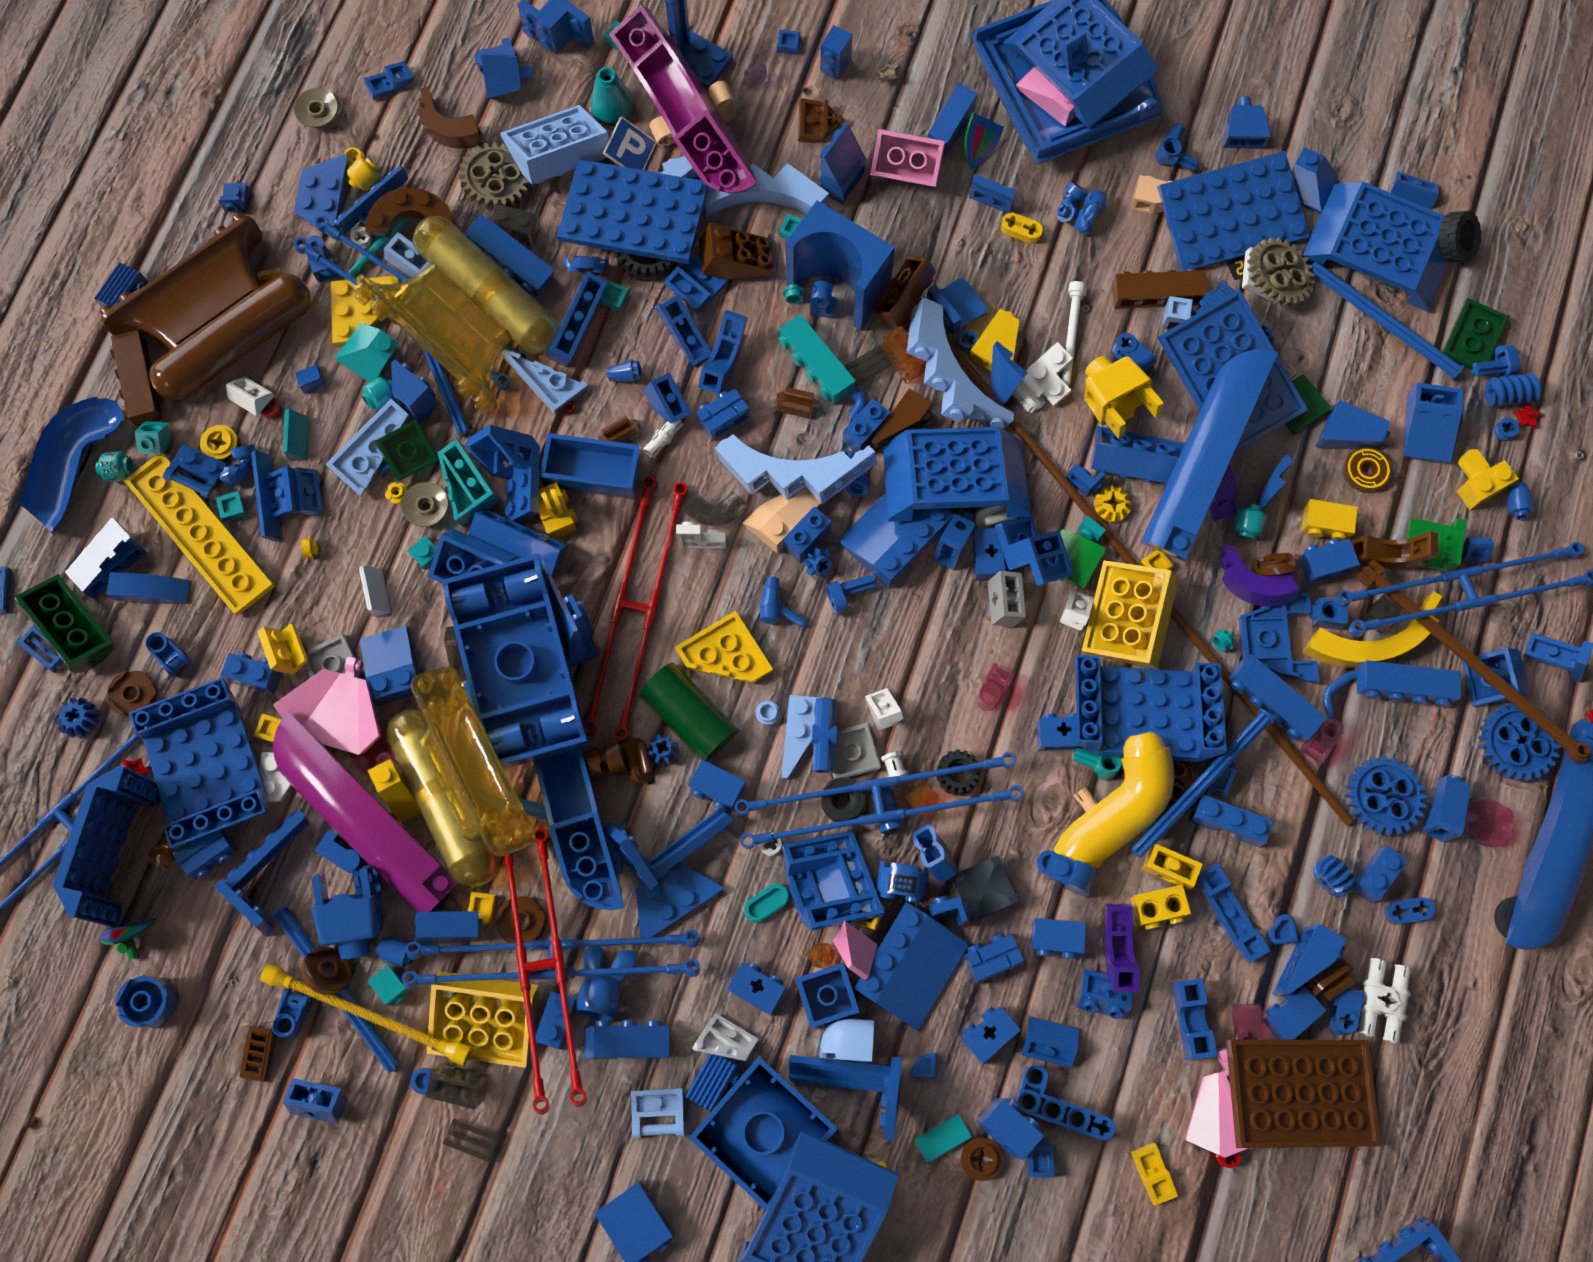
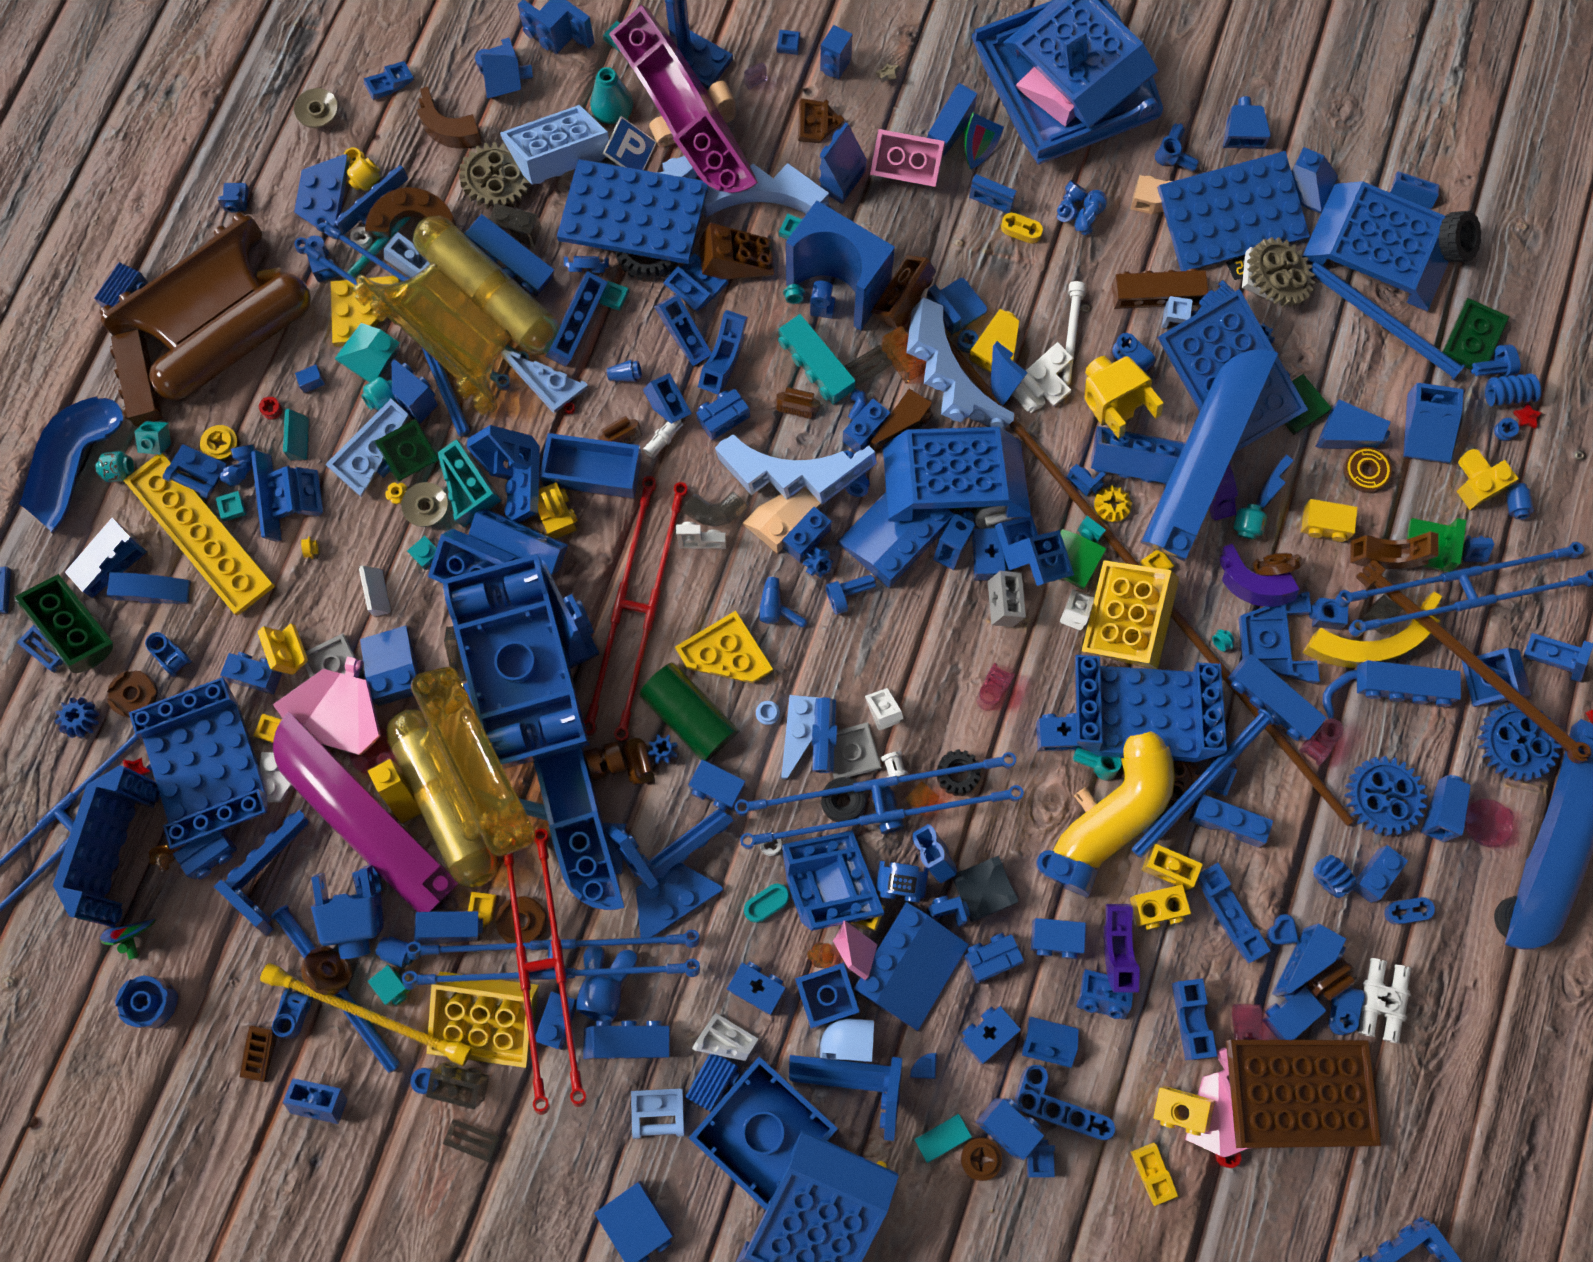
white slope [226,376,274,415] -> none
blue leg [314,830,364,873] -> none
blue brick [1301,538,1360,584] -> none
none -> yellow brick [1153,1086,1215,1136]

